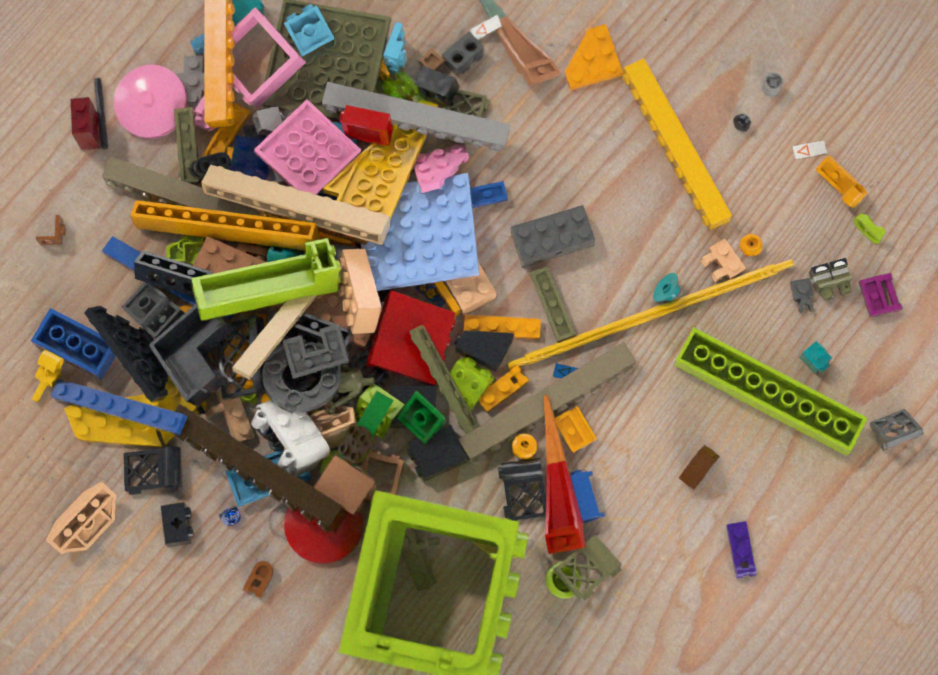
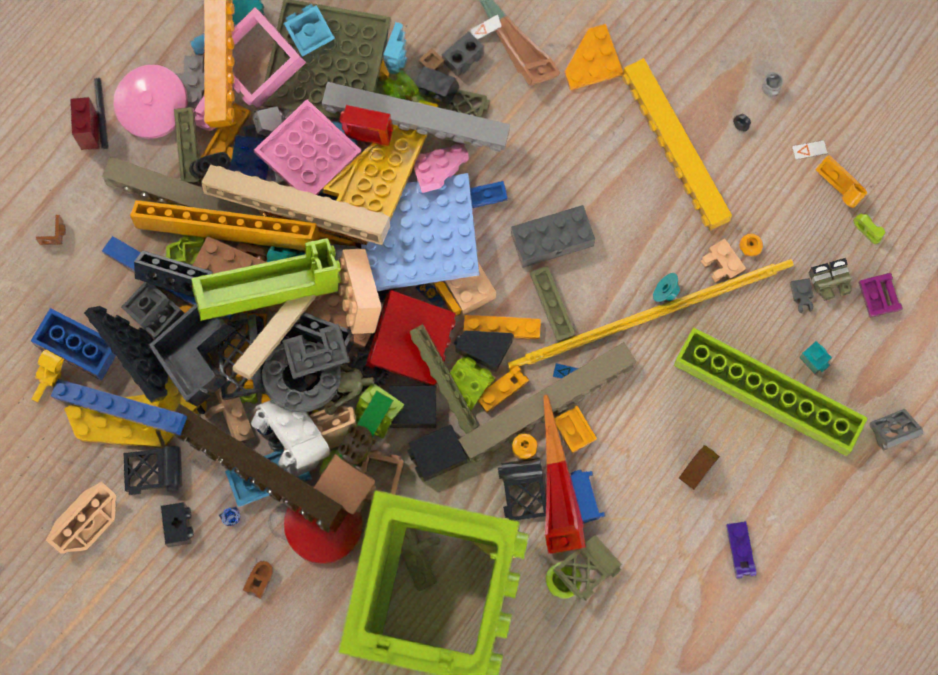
green slope [397,391,446,444] -> none

